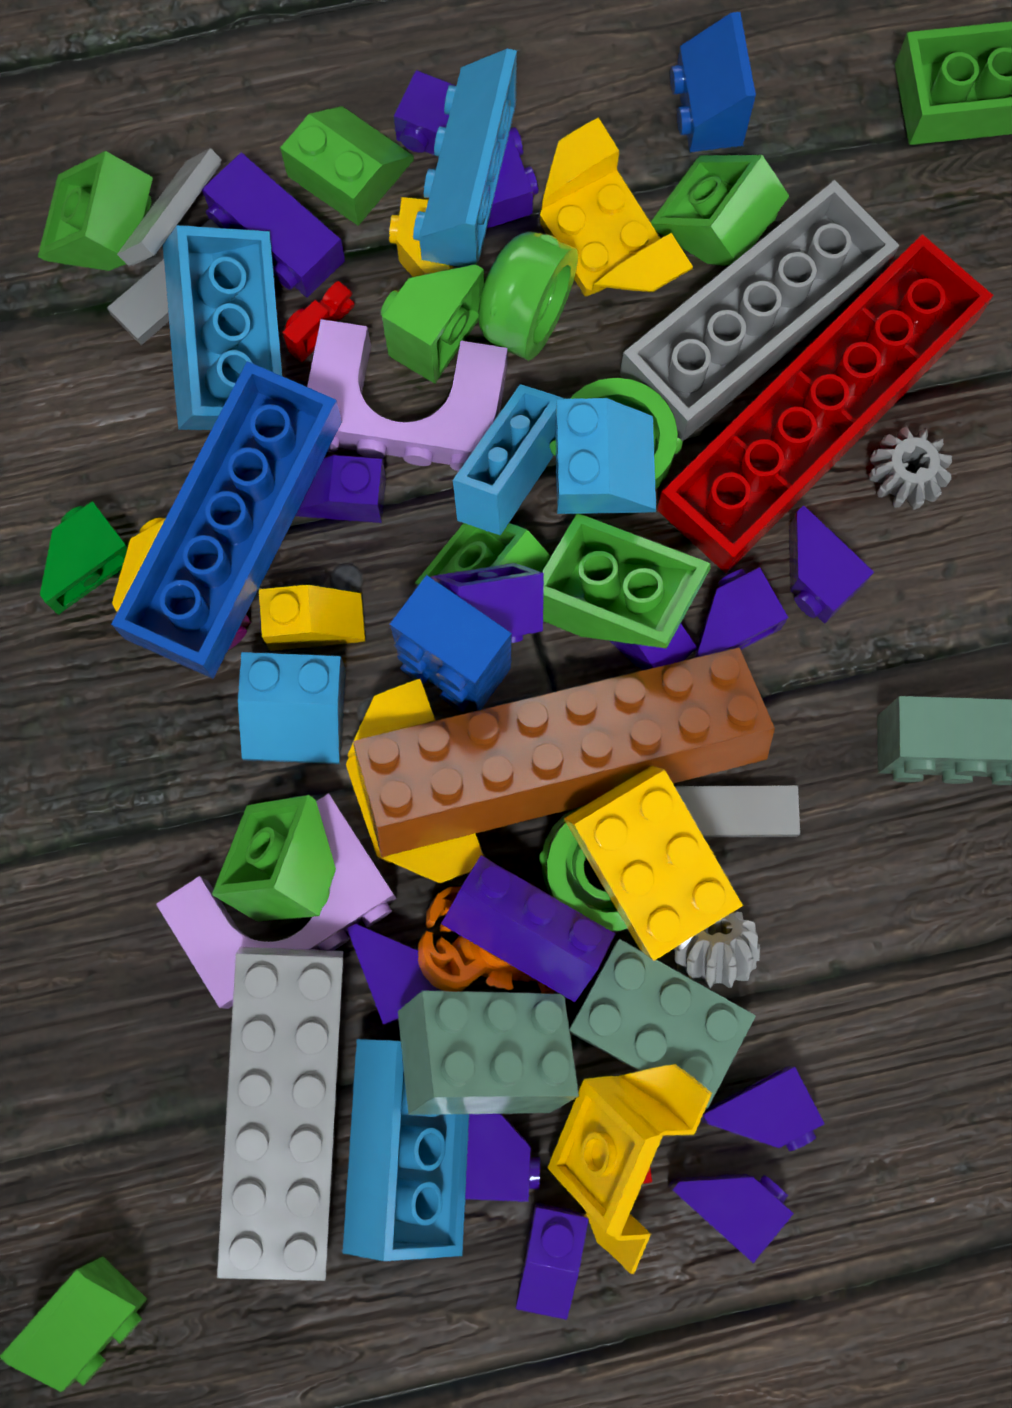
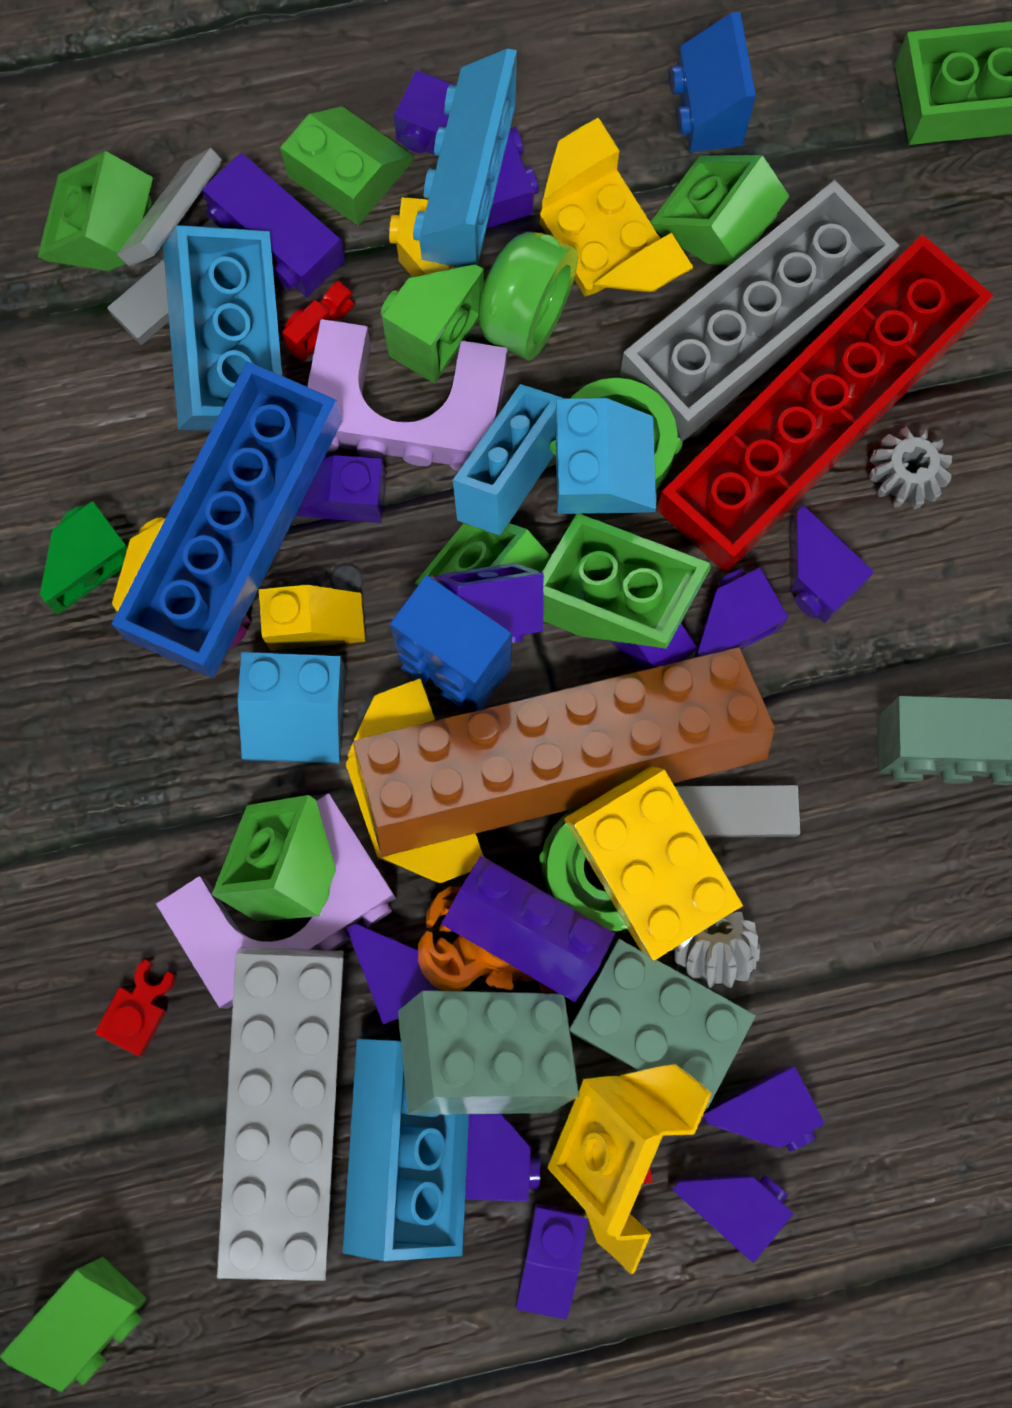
none -> red plate [95,960,177,1057]

